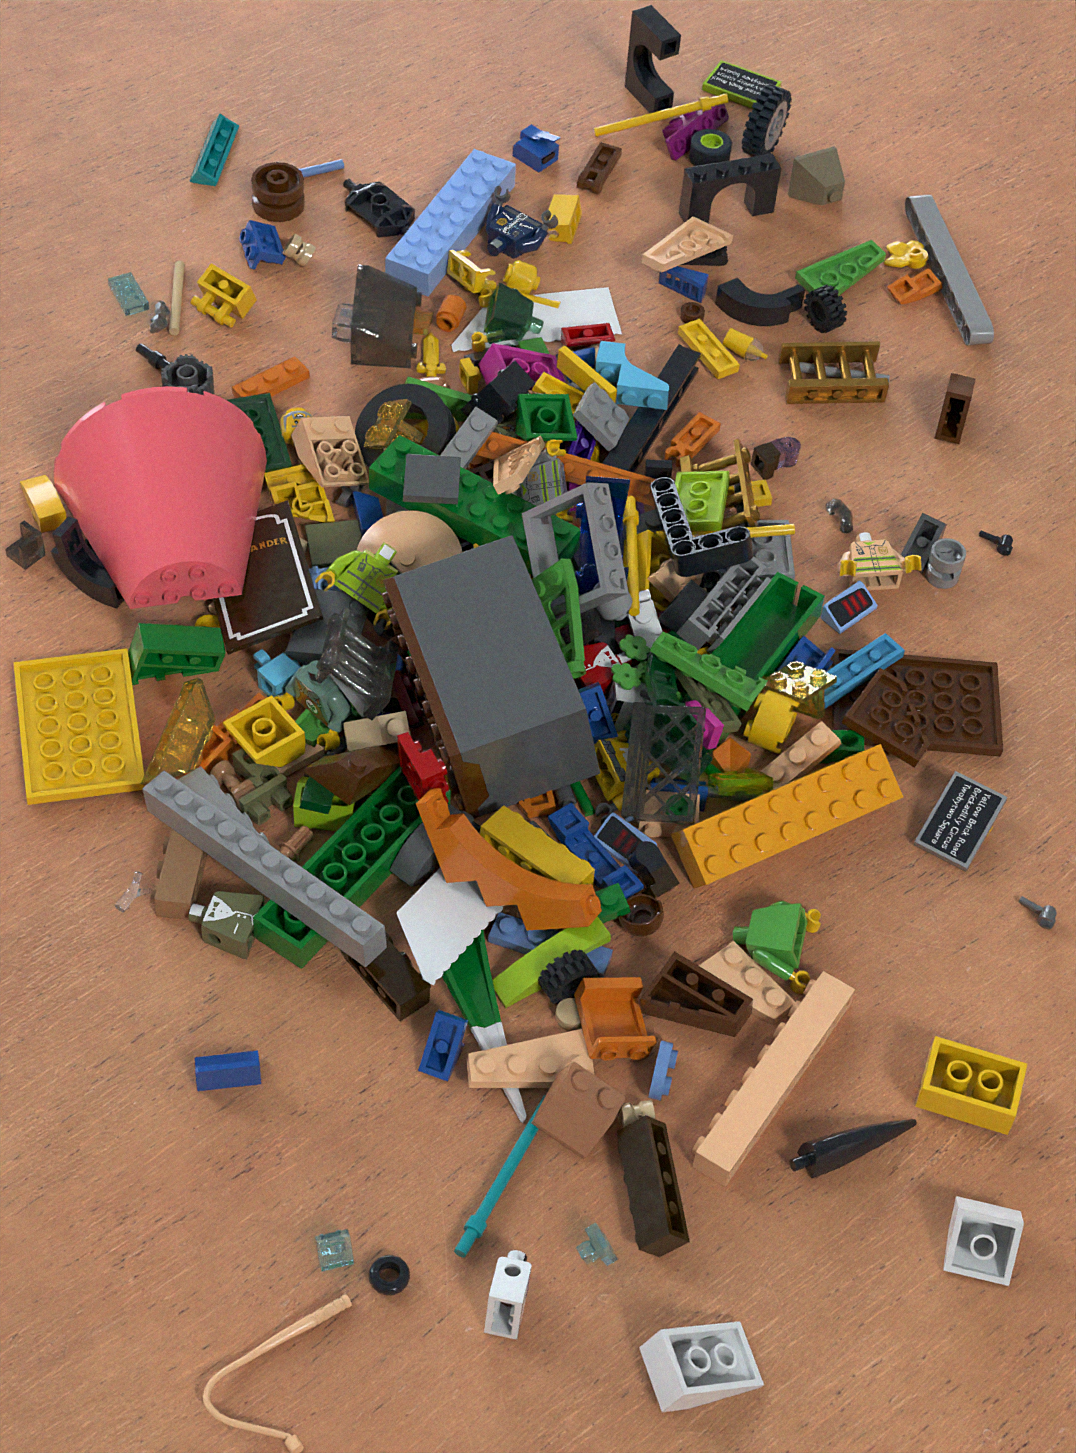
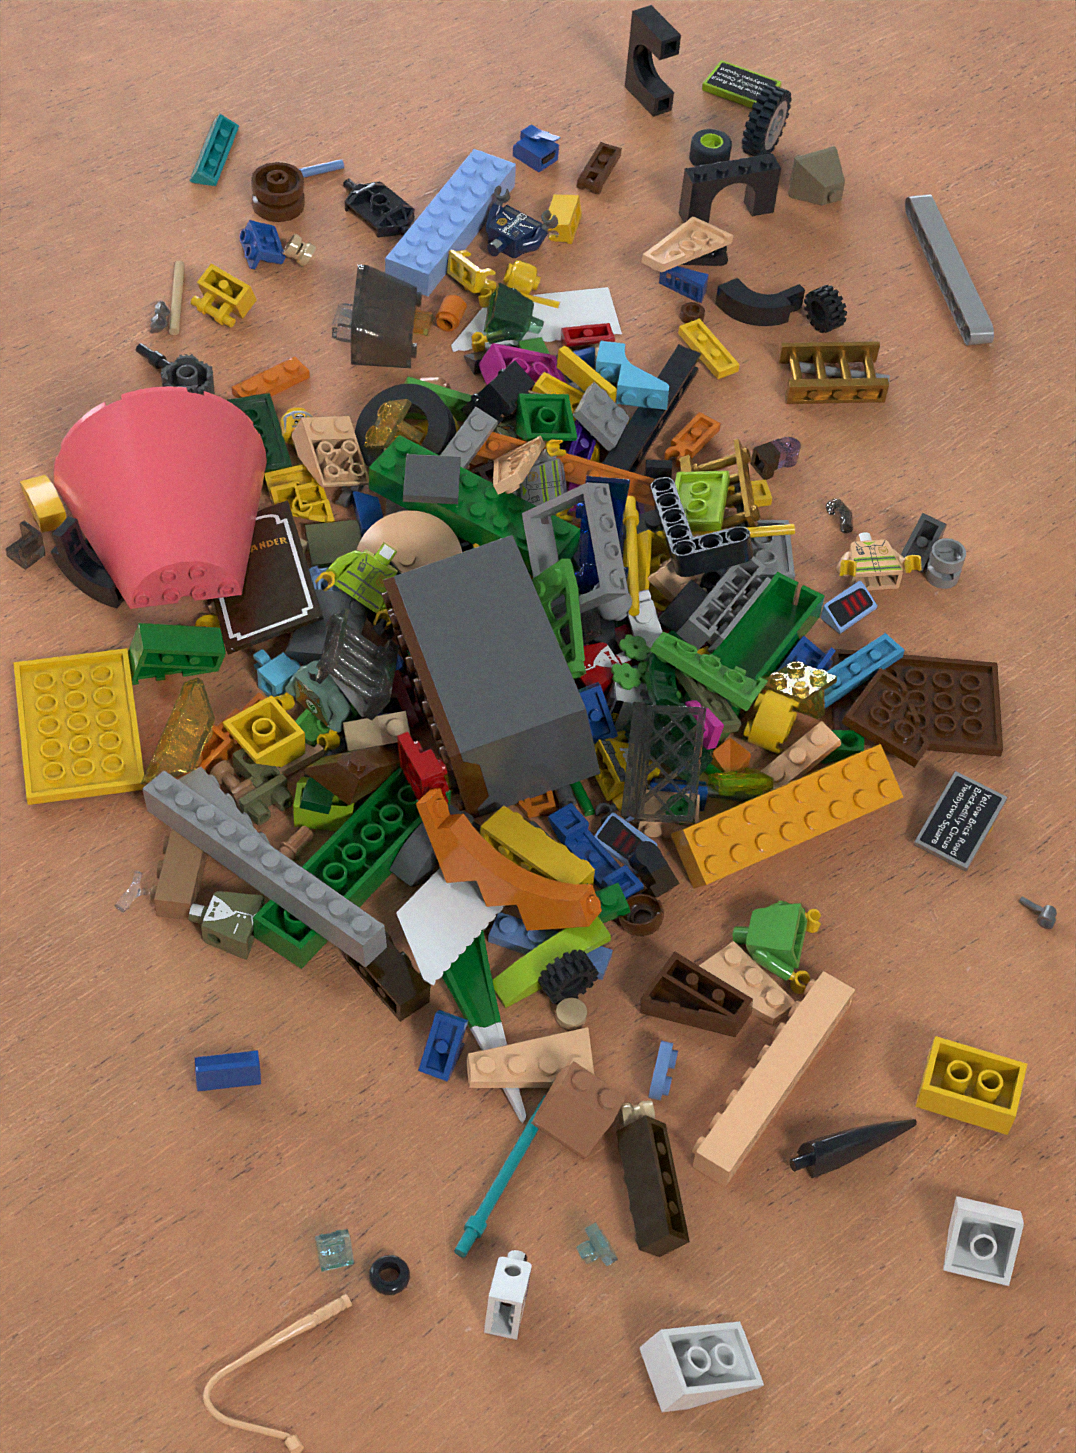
clear light blue plate [108,272,149,316] -> none
yellow sword [416,333,446,377] -> none
yellow plate [459,357,481,394] -> none
orange panel [574,977,657,1061] -> none
yellow bar [594,94,729,137] -> none
magenta bracket [662,104,729,160] -> none
yellow piece [722,328,768,361] -> none
bright green wing [795,240,886,296] -> none
yellow plate [884,240,928,269] -> none
orange slope [887,268,943,304] -> none
reddish brown slope [934,373,976,444] -> none
black hand [979,530,1013,556] -> none

